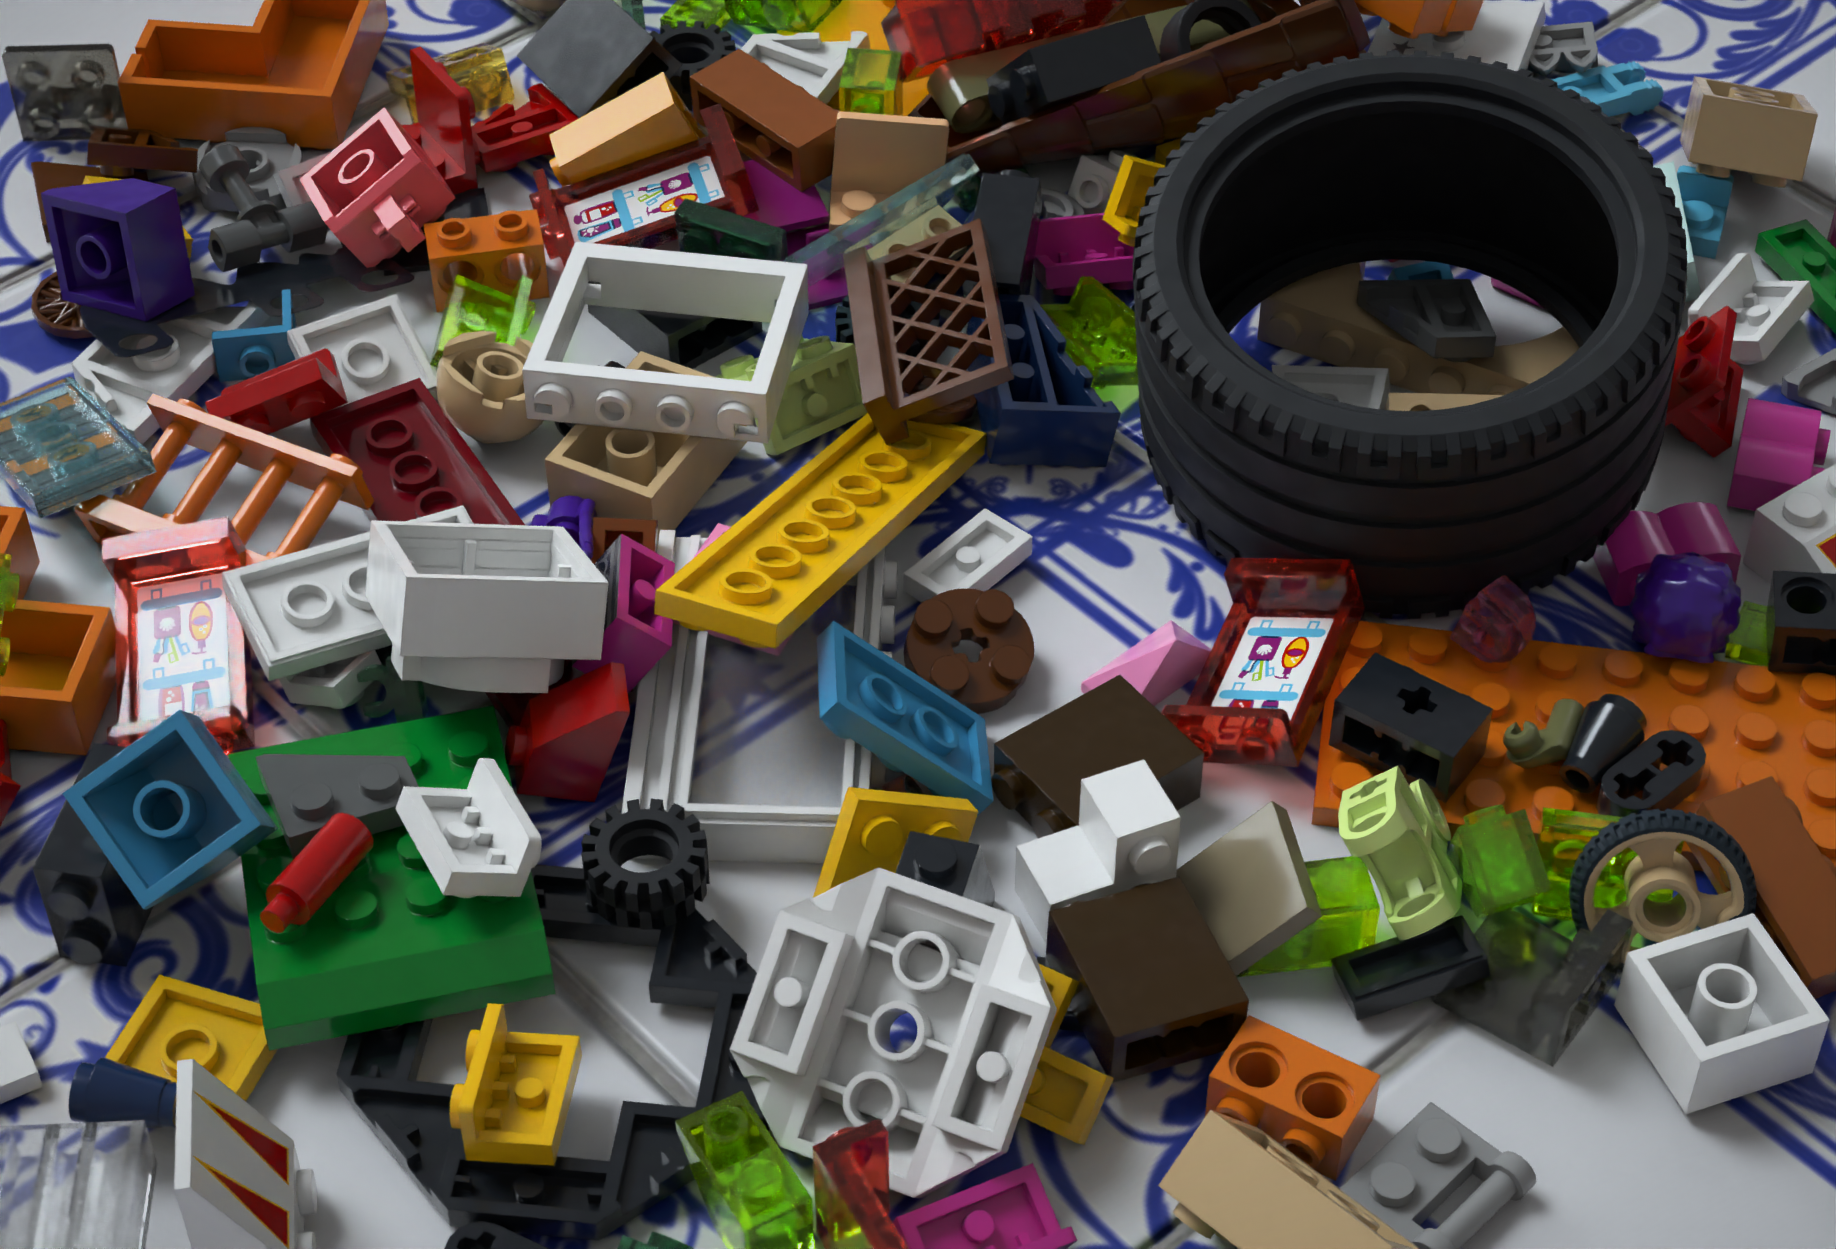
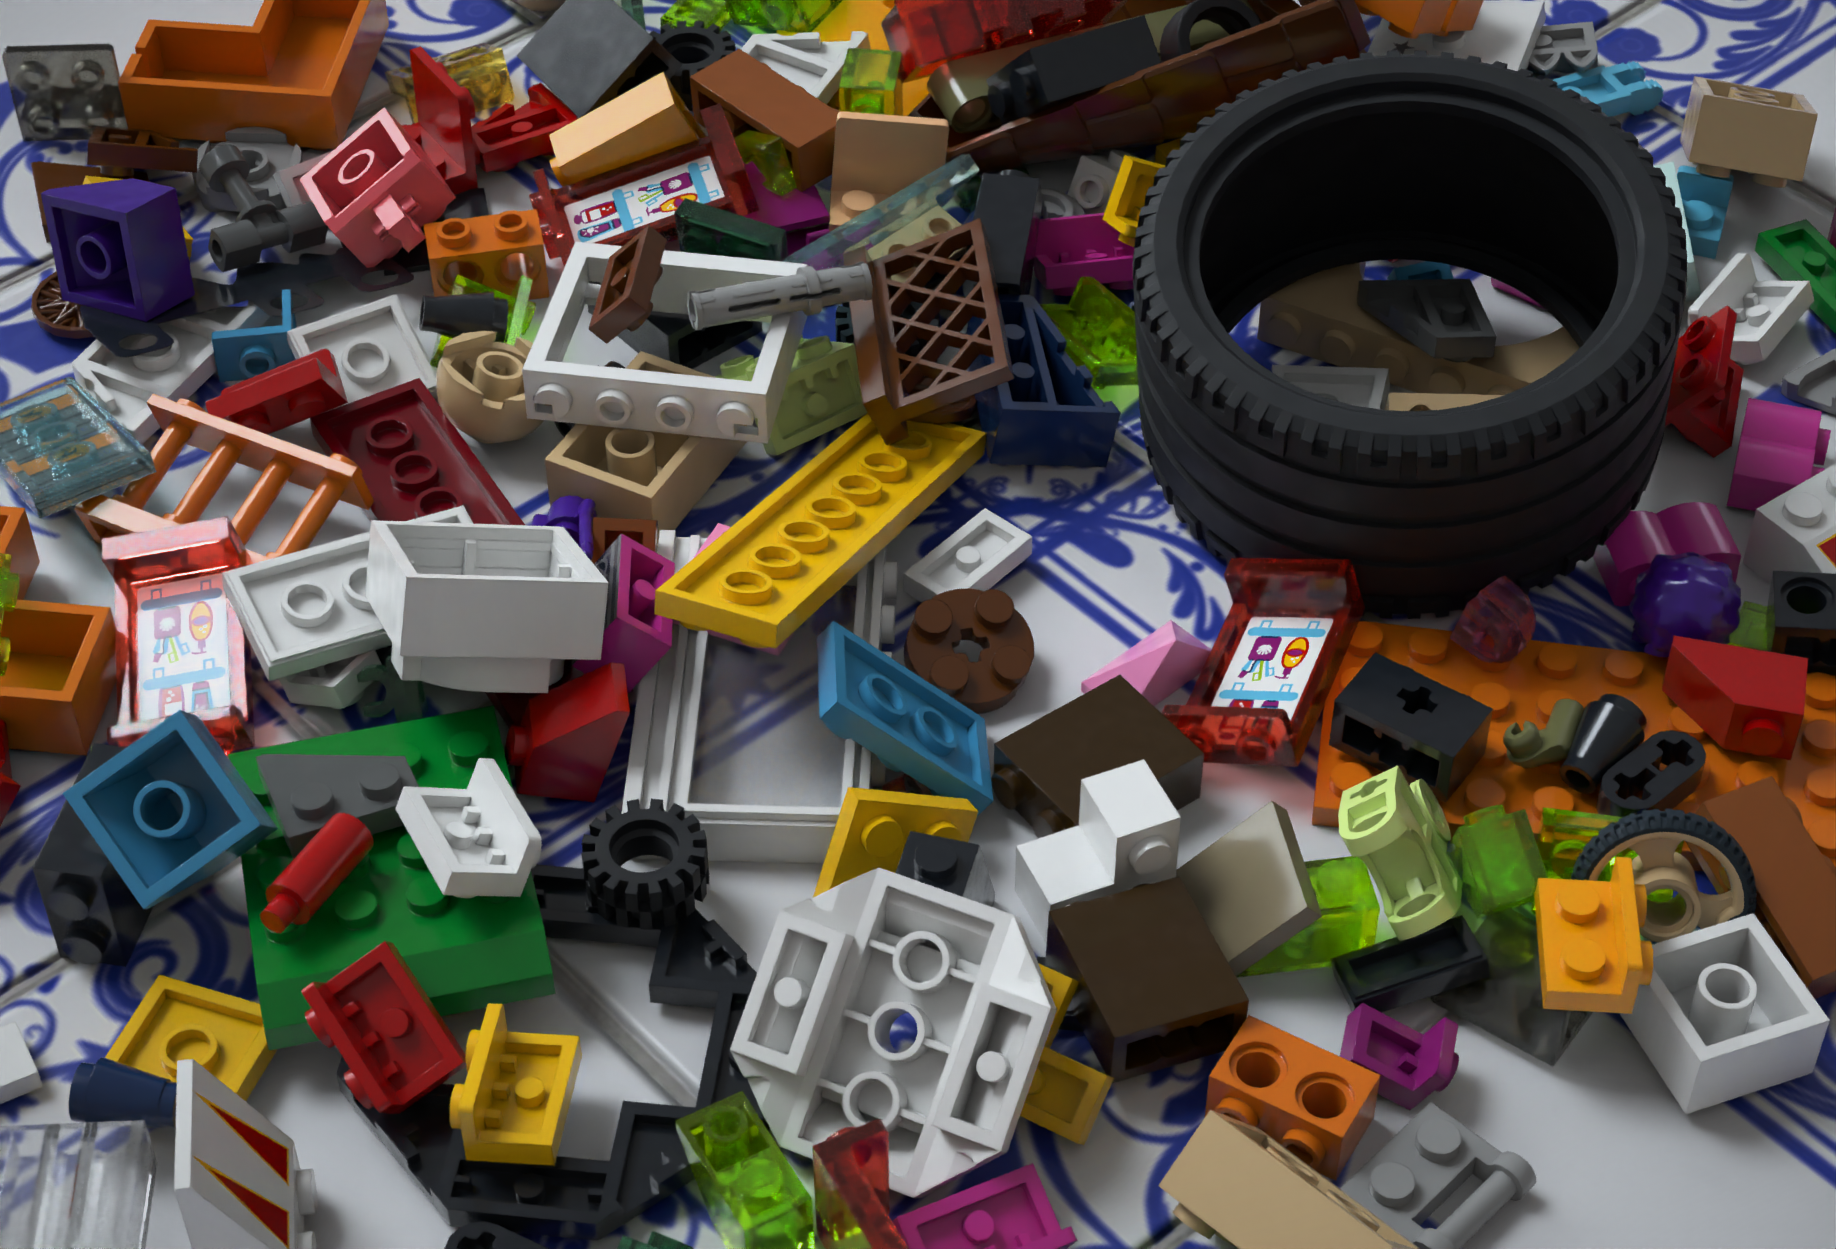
none -> red bracket [301,941,466,1114]
none -> black cone [419,292,508,343]
none -> reddish brown plate [588,225,667,344]
none -> light grey pin [687,261,873,331]
none -> clear neon green tile [734,130,797,196]
none -> magenta bracket [1340,1003,1459,1110]
none -> light orange bracket [1534,857,1653,1014]
none -> red slope [1662,636,1808,760]

